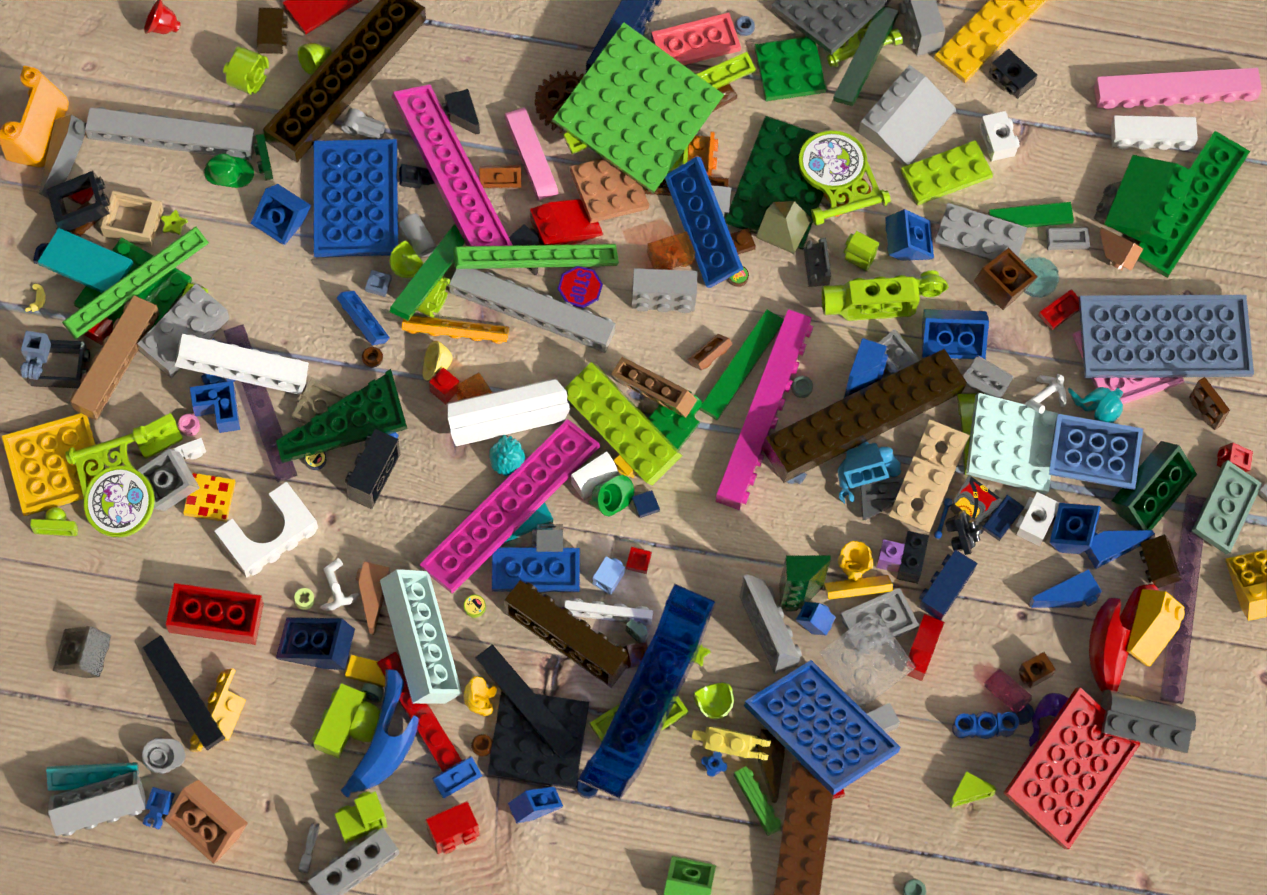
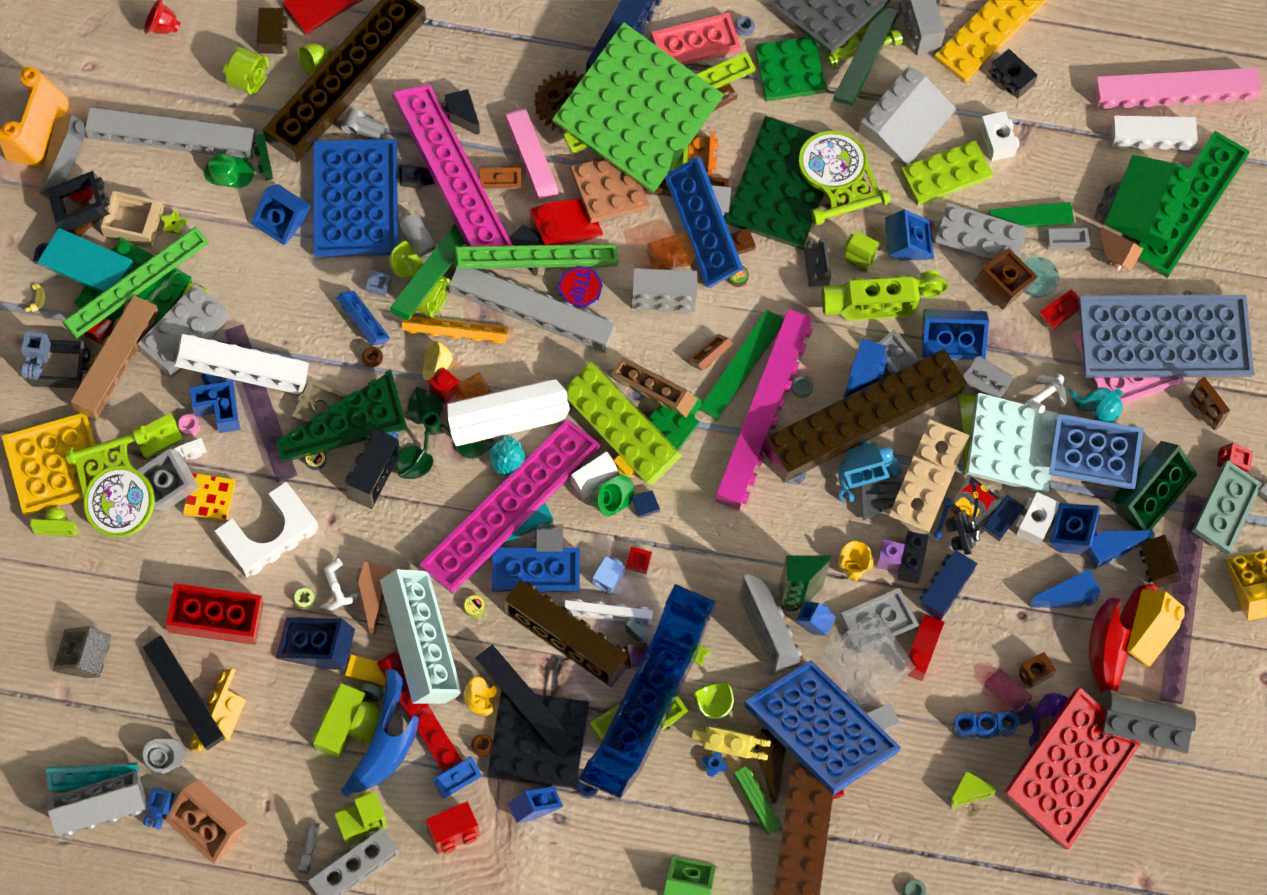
olive slope [756,201,811,254] -> none
yellow tile [824,575,893,599] -> none
none -> dark green plant [397,386,495,479]

